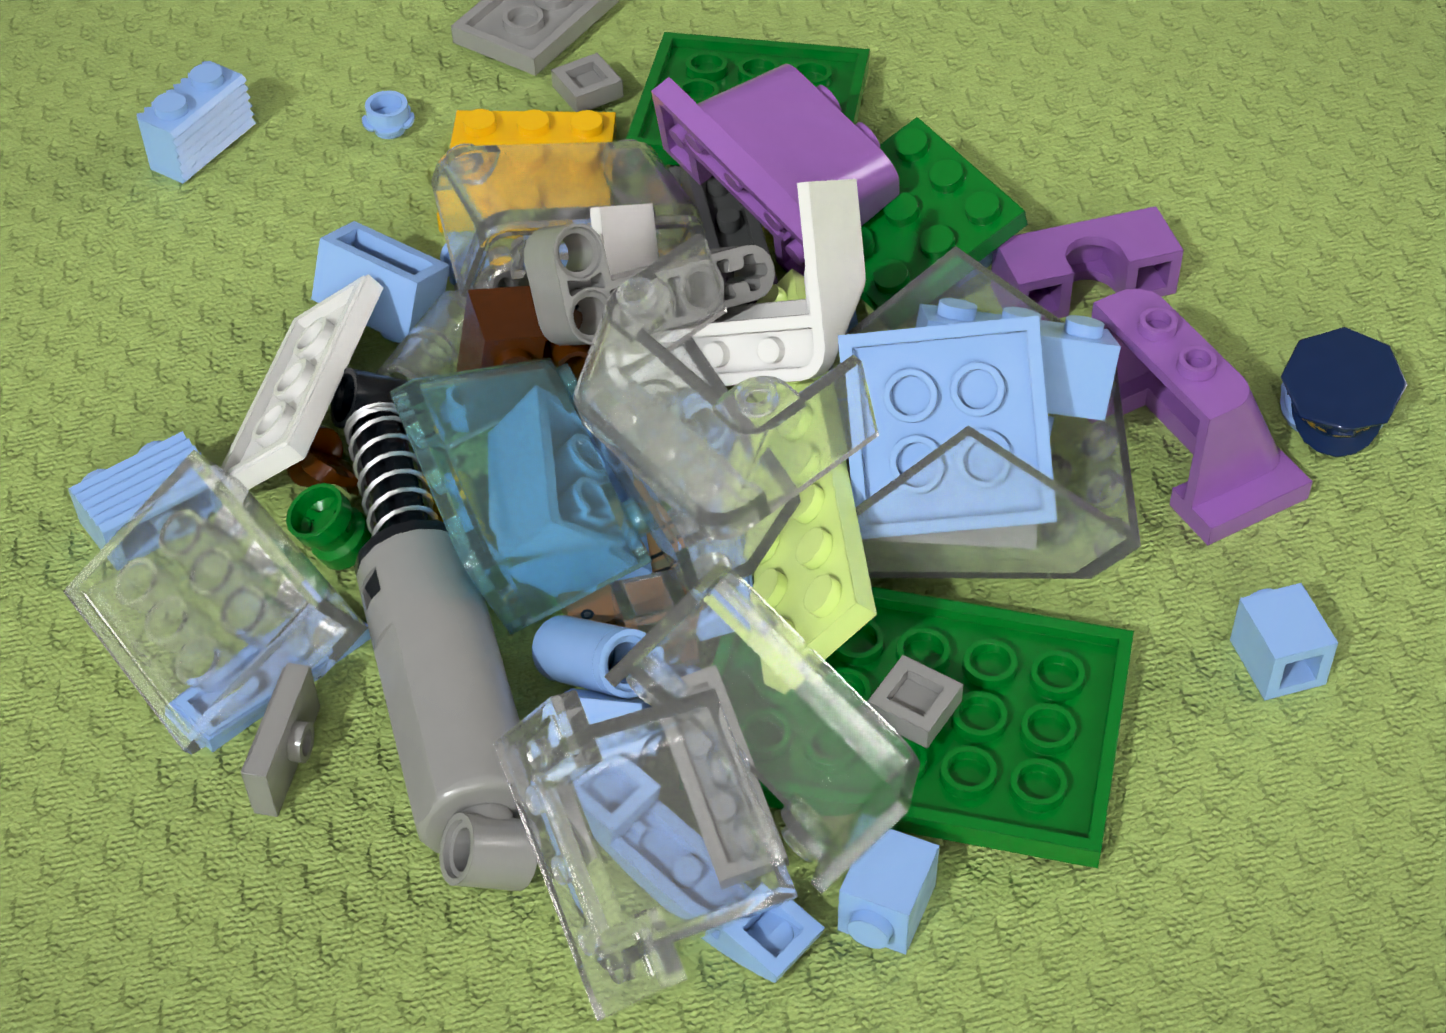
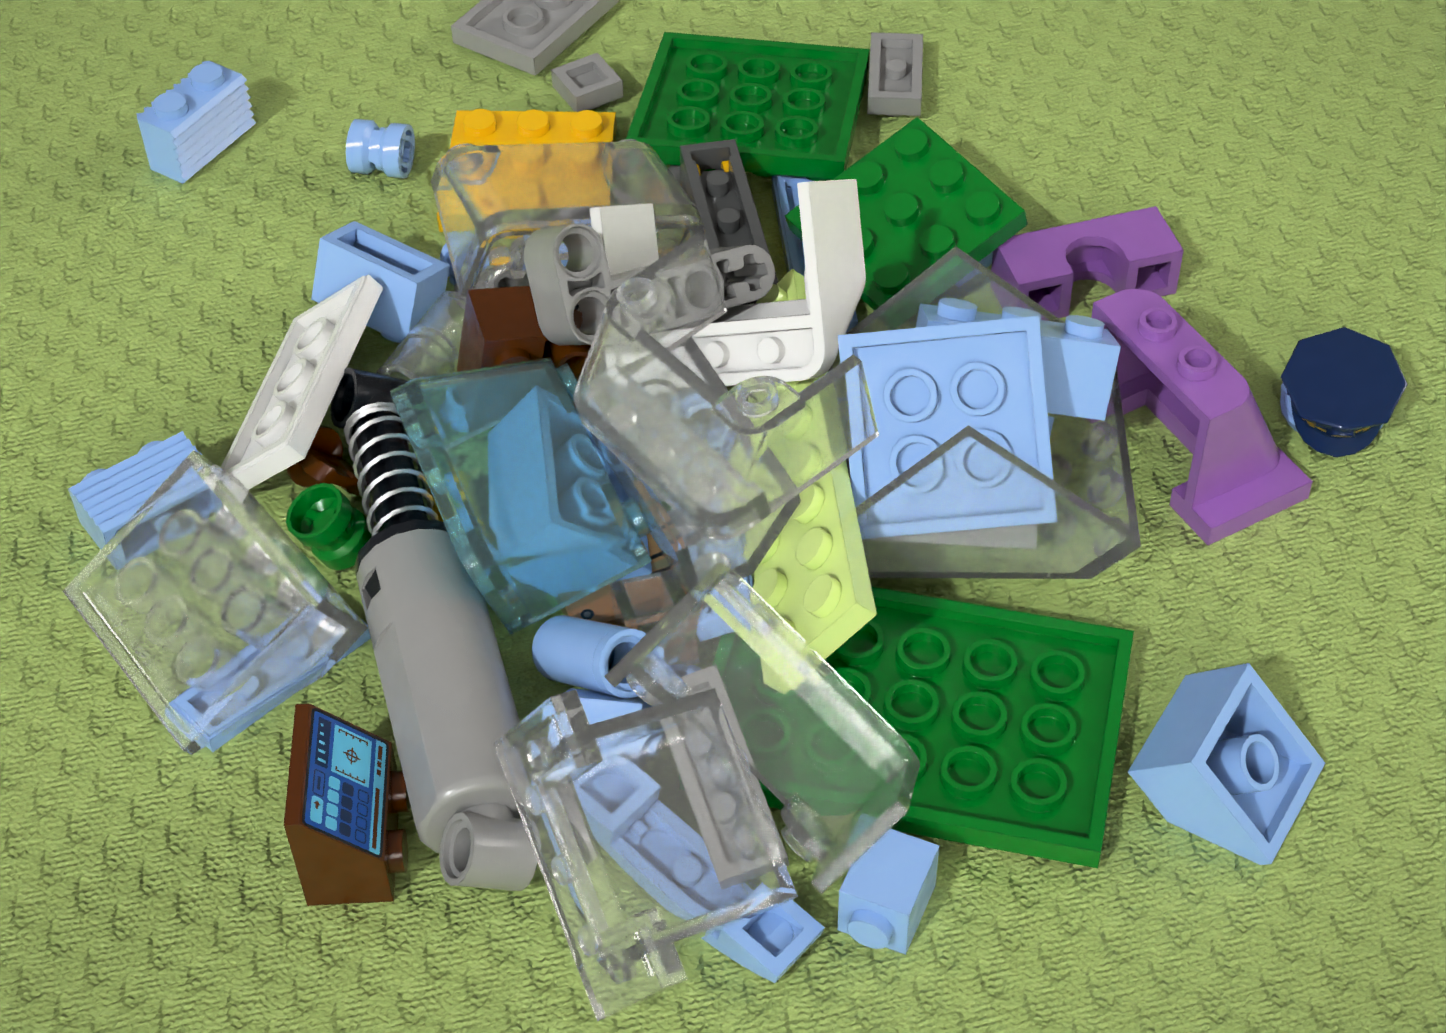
light grey plate [241,663,320,817] -> none
light blue plate [362,91,415,139] -> none
medium lavender windscreen [651,64,899,276] -> none
light grey plate [866,655,963,748] -> none
light blue brick [1230,583,1338,701] -> none
none -> slope [284,704,411,906]
none -> light blue wheel [346,119,415,179]
none -> light grey plate [867,32,923,117]
none -> light blue slope [1128,663,1325,865]

